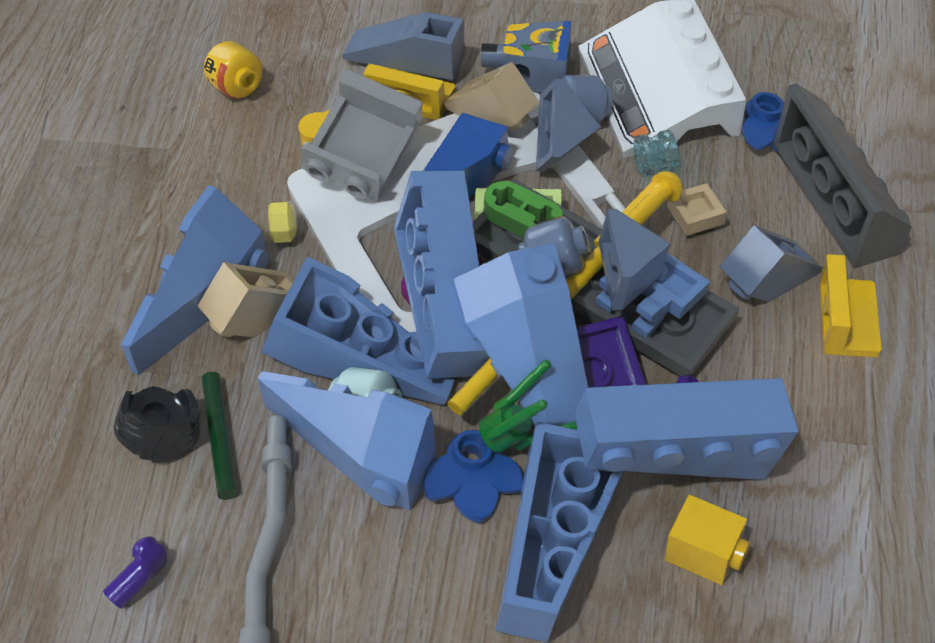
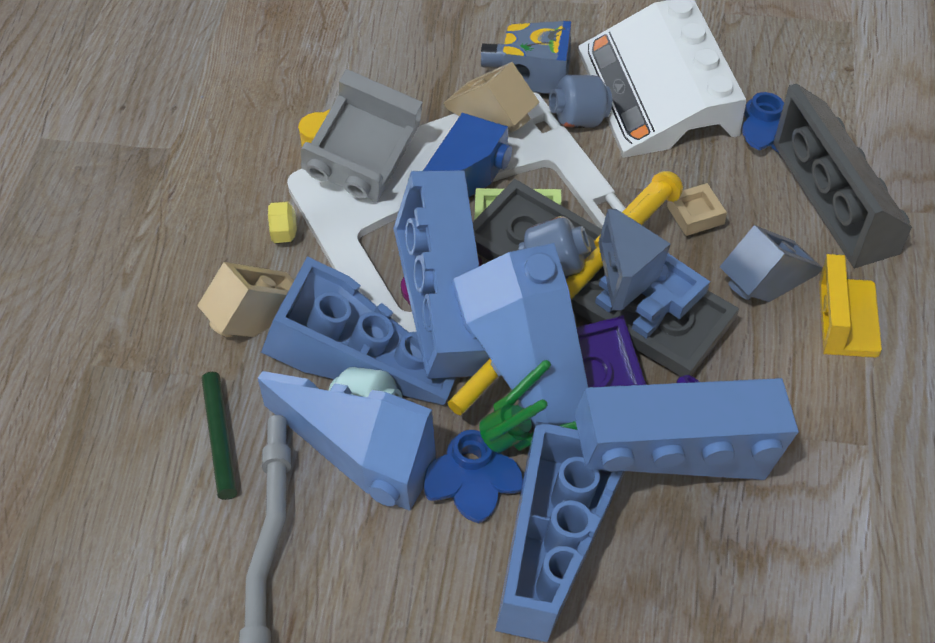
dark purple arm [103,536,167,609] -> none
black hair [114,386,201,463] -> none
medium blue wedge [121,185,269,375] -> none
yellow head [204,41,263,99] -> none
sand blue slope [343,12,465,81] -> none
yellow panel [363,63,456,120] -> none
bright green beam [484,181,563,238] -> none
sand blue slope [536,78,600,172] -> none
clear light blue wheel [633,129,679,177] -> none
yellow brick [664,494,751,585] -> none

